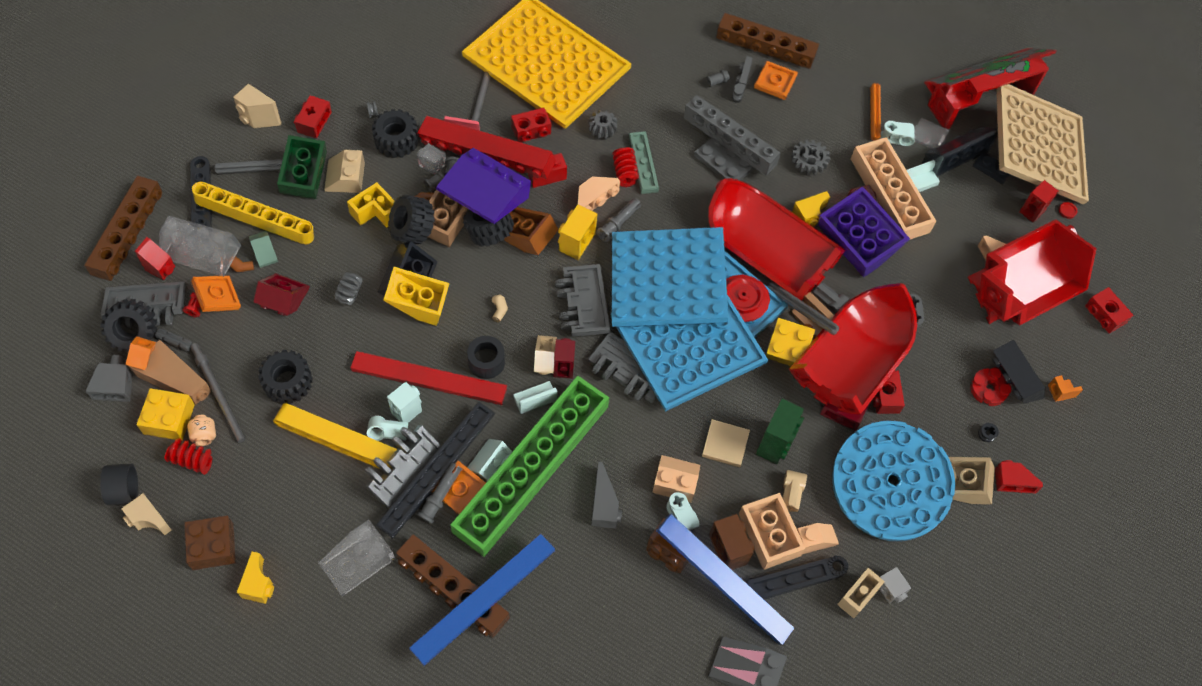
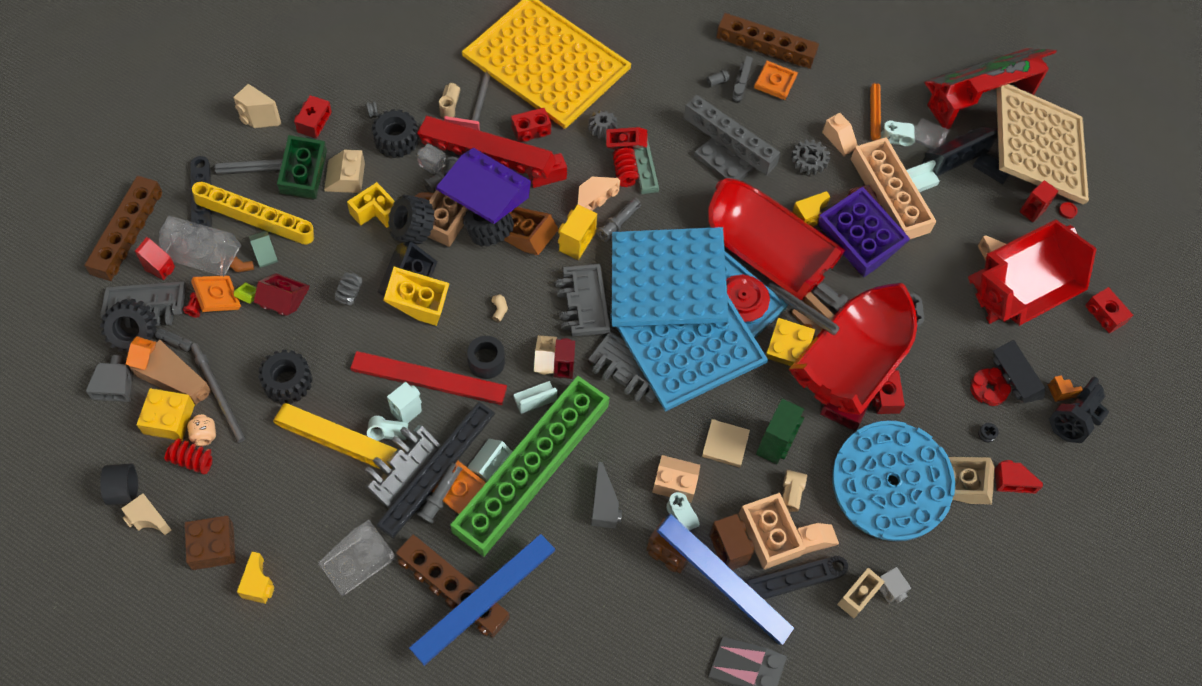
none -> lime tile [234,283,256,304]
none -> tan piece [439,83,460,118]
none -> red brick [606,127,647,150]
none -> light nougat slope [822,113,858,156]
none -> black piece [1049,377,1109,443]

